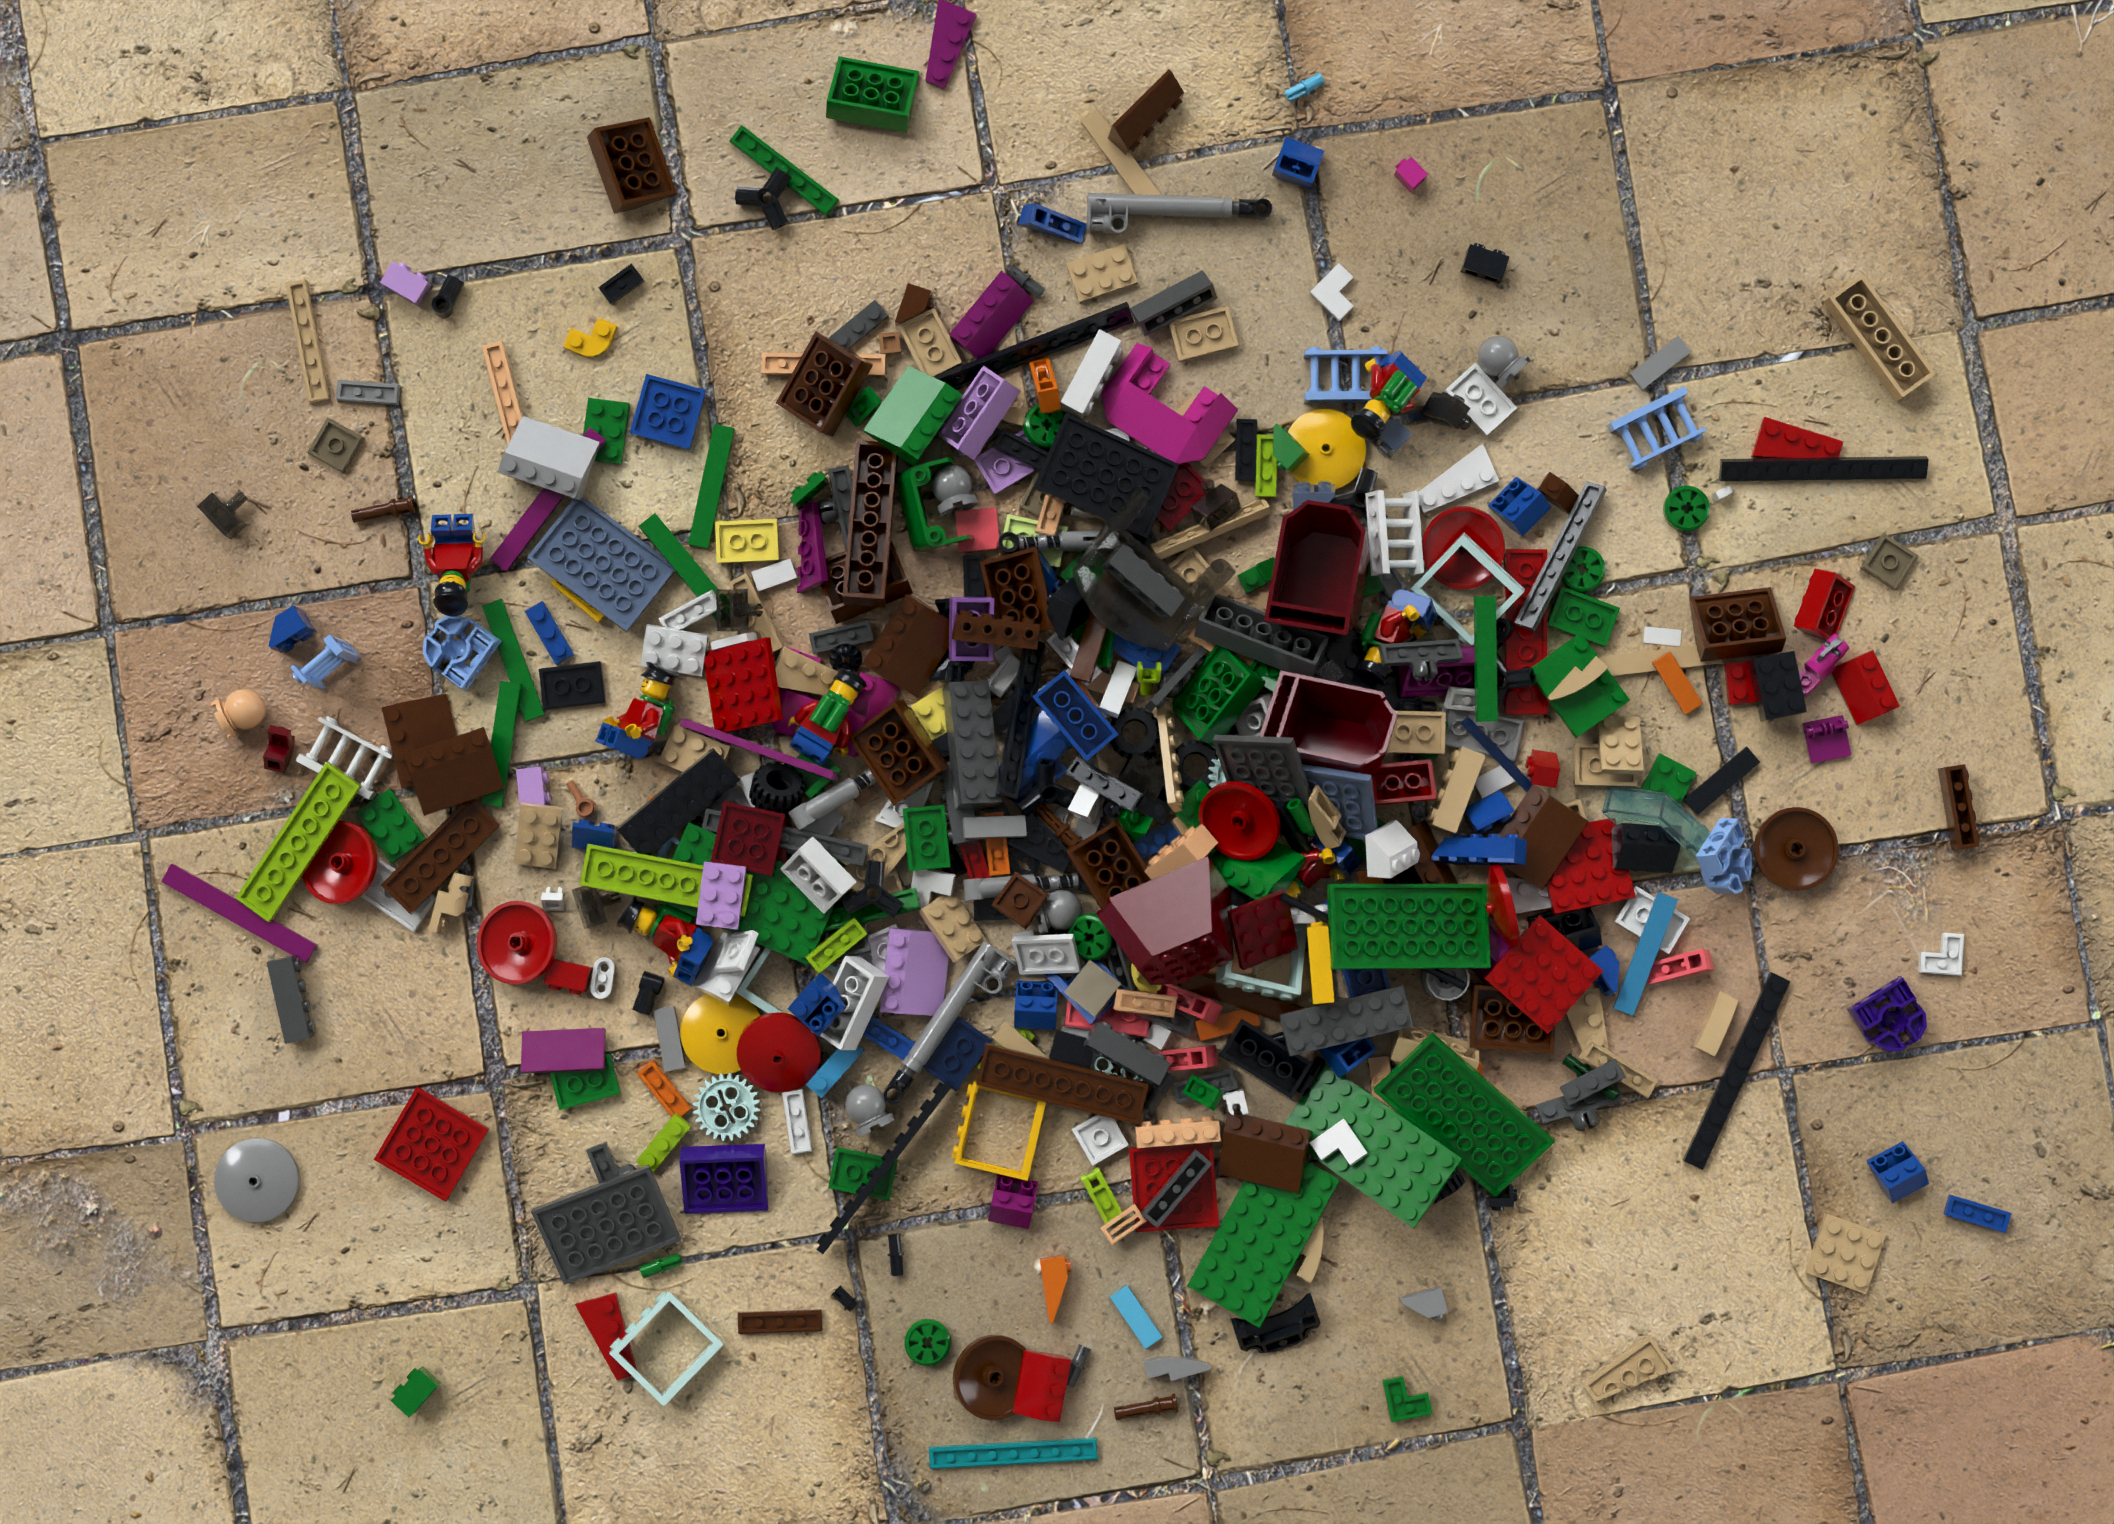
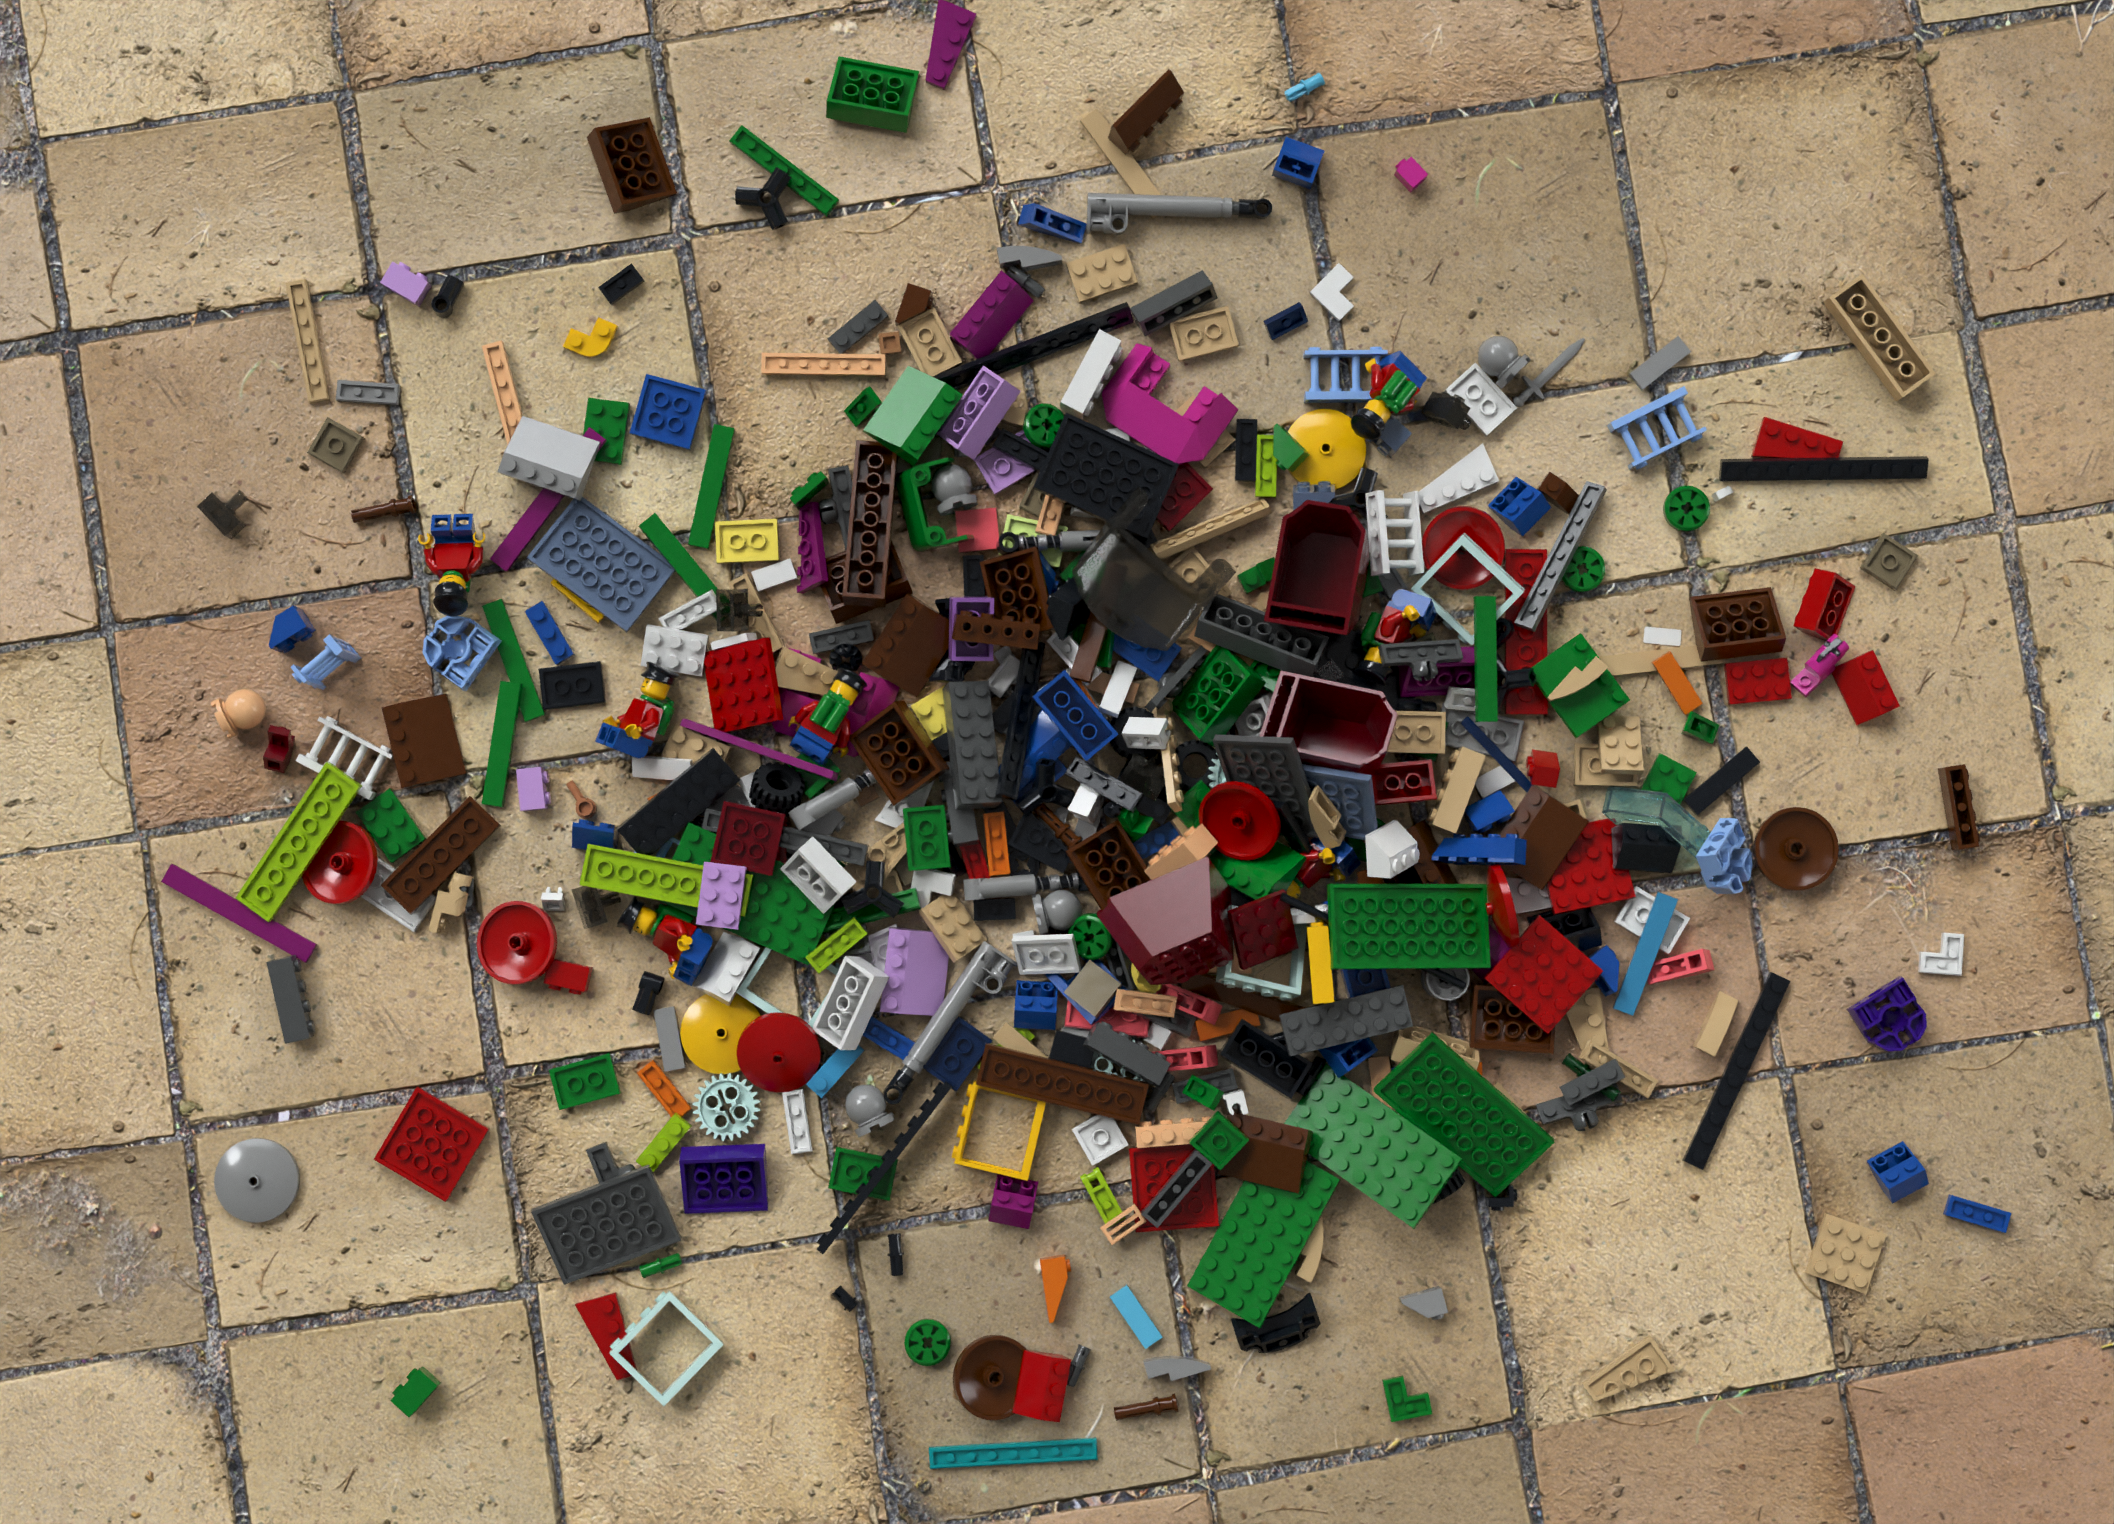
reddish brown slope [403,727,504,816] -> none
tan plate [514,802,563,869] -> none
magenta tile [521,1028,606,1074] -> none
white plate [590,957,616,999] -> none
white plate [714,930,759,973] -> none
reddish brown tile [738,1309,823,1334] -> none
reddish brown slope [776,331,873,437] -> none
blue slope [787,973,845,1037] -> none
light grey tile [962,815,1027,840] -> none
reddish brown tile [991,871,1050,930] -> none
orange slope [1029,357,1061,414] -> none
dark grey brick [1101,544,1185,620] -> none
lime piece [1136,661,1161,696] -> none
clear smoke brick [1190,479,1241,532] -> none
green cylinder [1287,798,1316,836] -> none
white tile [1310,1118,1368,1166] -> none
black brick [1460,243,1510,284] -> none
green plate [1547,586,1620,647] -> none
black brick [1748,651,1807,722] -> none
magenta hinge [1802,715,1852,763] -> none
none -> white tile [632,756,693,780]
none -> light grey slope [997,246,1062,272]
none -> white hinge [1121,717,1171,749]
none -> green plate [1189,1111,1249,1170]
none -> dark blue plate [1263,302,1308,340]
none -> light grey sword [1513,338,1585,407]
none -> green slope [1681,711,1719,744]

